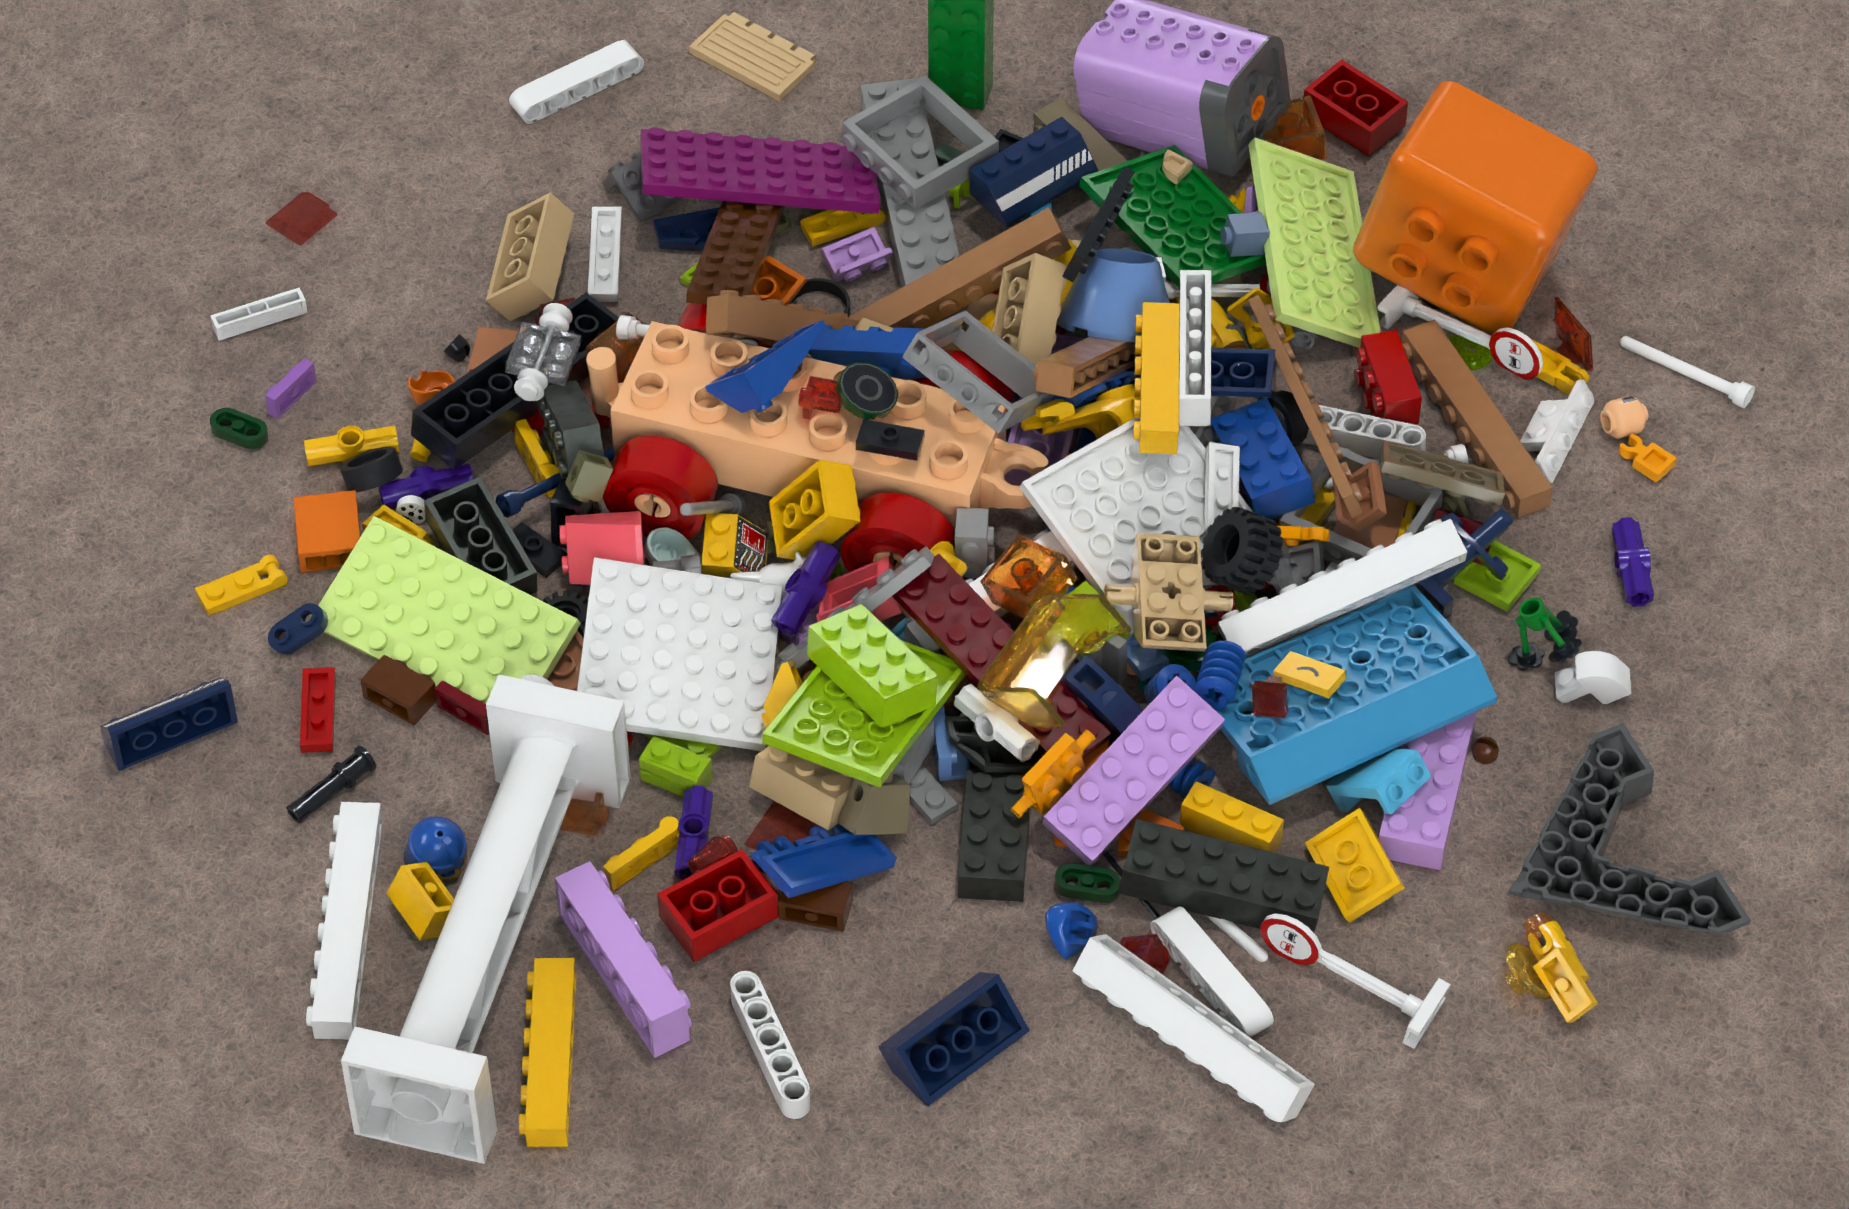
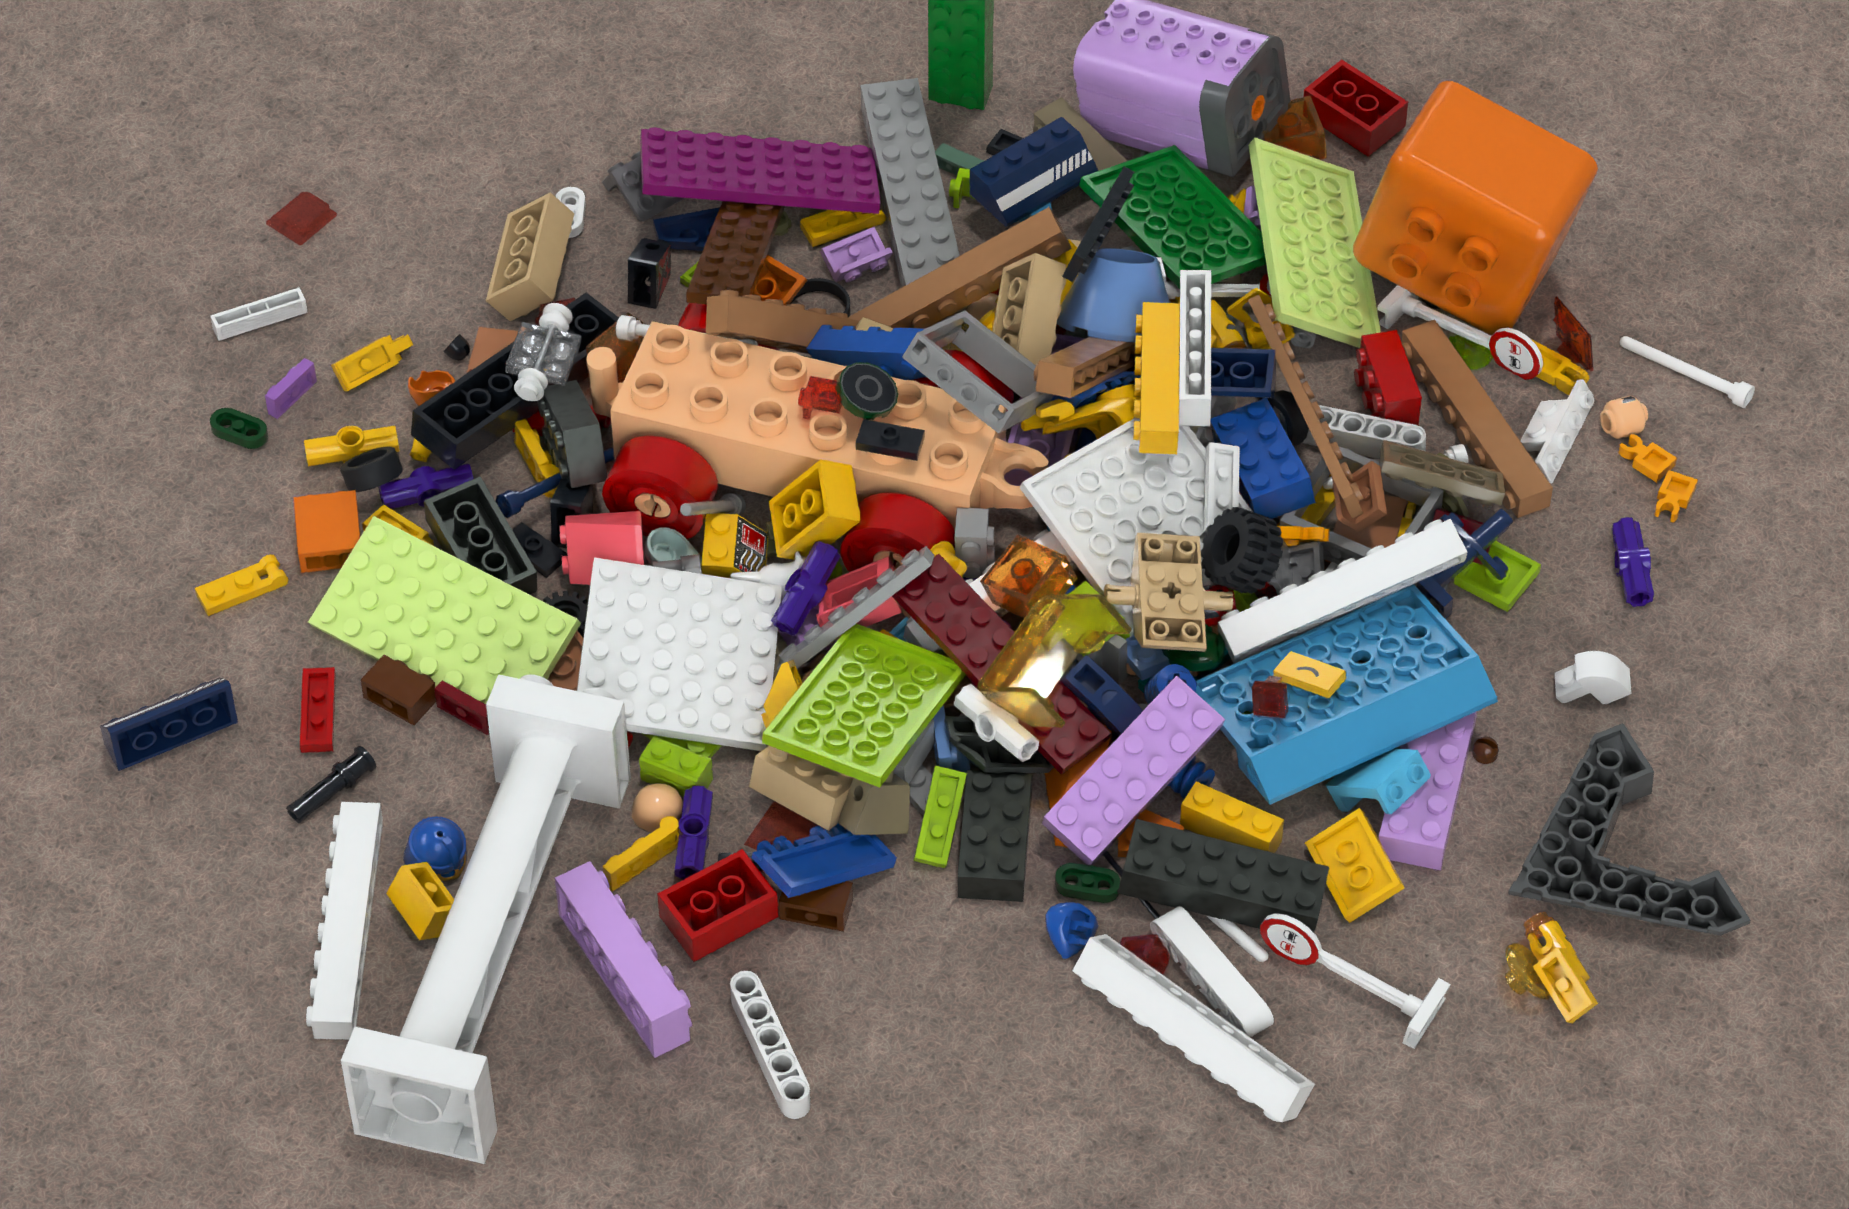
dark blue plate [268,603,328,654] -> none
white tile [396,495,425,524] -> none
white beam [509,40,644,124] -> none
yellow brick [519,958,577,1147] -> none
clear orange bracket [559,792,609,836] -> none
olive brick [565,449,613,503] -> none
white plate [588,206,622,302] -> none
clear red cone [688,835,738,874] -> none
tan hinge [689,12,817,101] -> none
blue wedge [705,320,826,413] -> none
lime brick [807,604,938,728] -> none
light grey window [841,75,999,210] -> none
dark blue slope [878,972,1030,1106] -> none
light orange plate [1010,729,1096,818] -> none
tan tile [1162,150,1193,184] -> none
blue piece [1194,641,1246,710] -> none
sand blue brick [1220,212,1270,257] -> none
plant [1508,597,1582,670] -> none
none -> yellow hinge [331,334,413,392]
none -> white plate [556,187,586,238]
none -> black torso [628,238,671,309]
none -> light nougat hair [632,783,683,832]
none -> lime plate [913,765,967,868]
none -> light orange plate [1655,470,1698,523]

